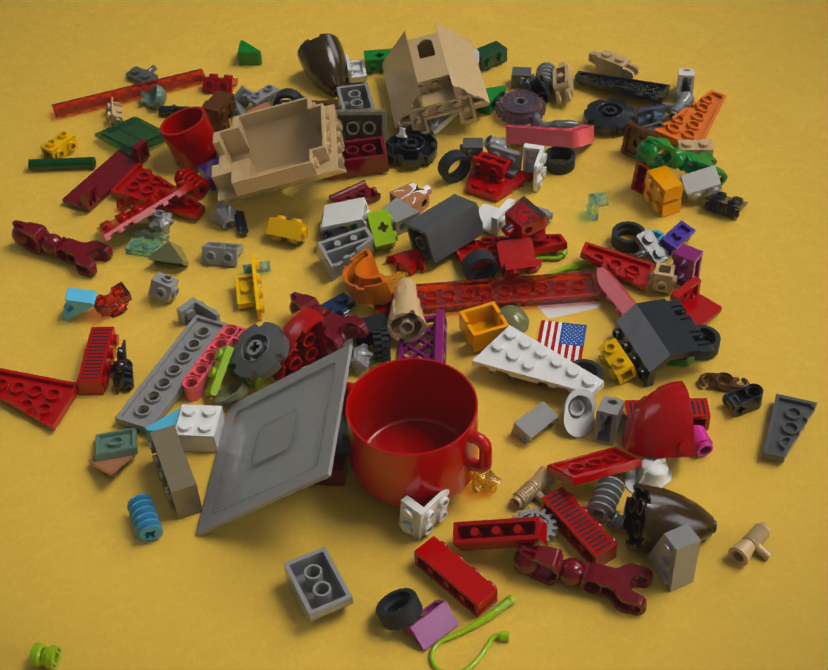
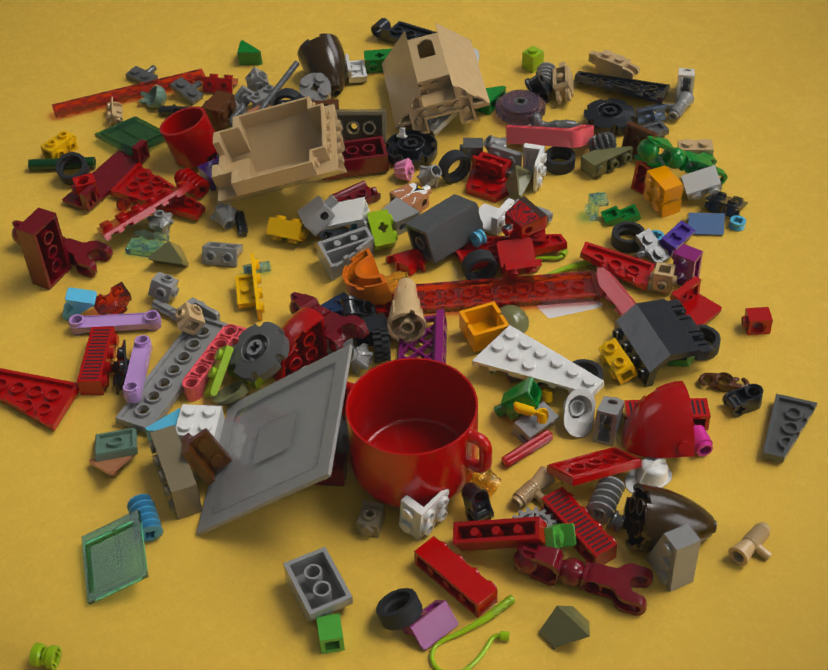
light grey brick [336,83,375,109] -> none
dark green brick [477,41,507,71] -> none
dark grey brick [511,67,534,89] -> none
sticker [538,320,587,362] -> none
orange wing [654,90,727,145] -> none
none -> dark red brick [15,207,72,290]
none -> black tyre [55,152,89,185]
none -> lavender piece [69,310,162,335]
none -> red brick [71,172,99,200]
none -> clear green piece [82,510,149,605]
none -> lavender piece [123,335,153,404]
none -> light grey axle [151,299,177,321]
none -> dark grey plate [170,77,204,106]
none -> tan brick [175,302,205,336]
none -> reddish brown bracket [182,428,232,486]
none -> dark grey piece [229,61,299,128]
none -> light grey brick [245,67,269,92]
none -> light grey torso [297,195,339,236]
none -> light grey brick [299,73,331,101]
none -> bright green brick [316,613,345,654]
none -> black piece [340,296,376,318]
none -> dark tan brick [356,500,385,538]
none -> black hinge [371,18,437,43]
none -> bright pink piece [394,158,414,181]
none -> light grey rock [417,165,442,188]
none -> black piece [461,482,494,521]
none -> medium azure bush [470,229,487,247]
none -> green torso [494,376,553,424]
none -> red axle [501,429,553,468]
none -> olive slope [505,165,534,204]
none -> lime brick [522,46,544,73]
none -> olive slope [539,606,590,650]
none -> bright green bracket [544,523,576,548]
none -> olive slope [580,146,633,179]
none -> dark grey gear [588,132,617,151]
none -> green slope [601,204,641,225]
none -> medium blue panel [686,213,725,235]
none -> medium azure bush [729,215,746,231]
none -> red brick [741,307,773,335]

